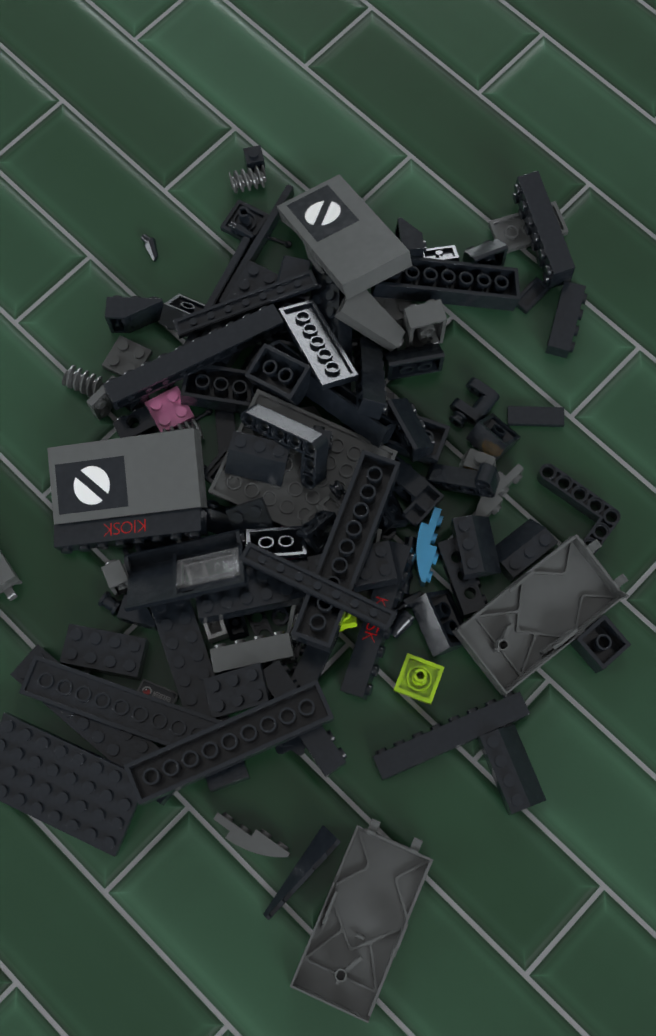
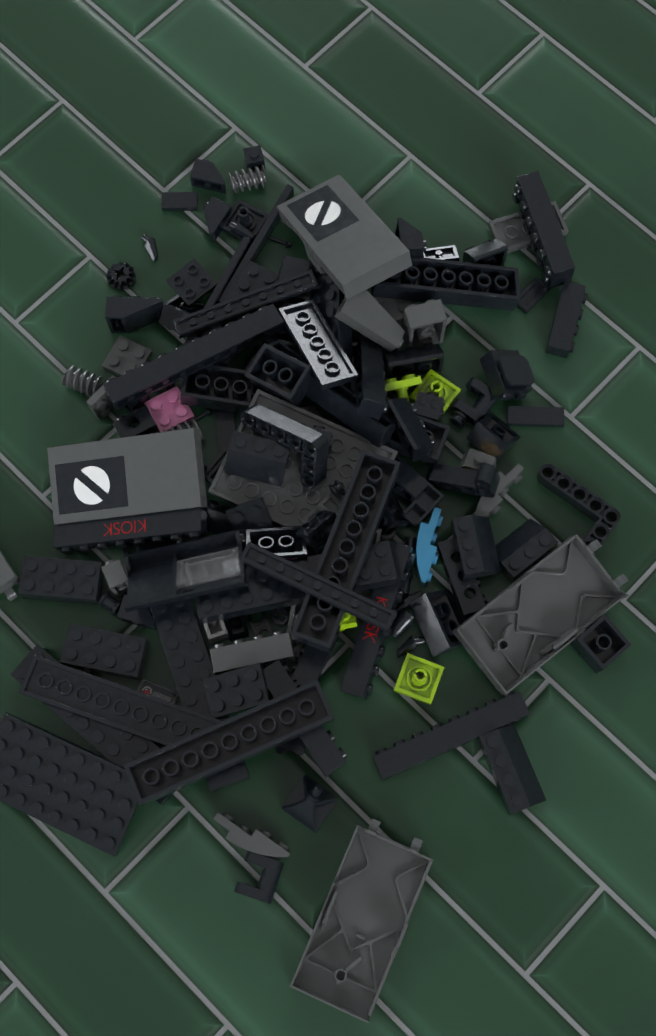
black wedge [263,825,341,920] -> none
none -> black brick [18,556,104,605]
none -> black gear [106,261,136,289]
none -> black tile [161,192,198,211]
none -> black bracket [167,258,217,307]
none -> black slope [190,158,226,194]
none -> black slope [203,197,232,242]
none -> black connector [234,851,284,904]
none -> black piece [281,774,339,834]
none -> lime plate [385,374,422,403]
none -> black bar [397,635,425,657]
none -> lime plate [409,369,461,420]
none -> black head [413,392,445,422]
none -> black brick [480,350,534,401]

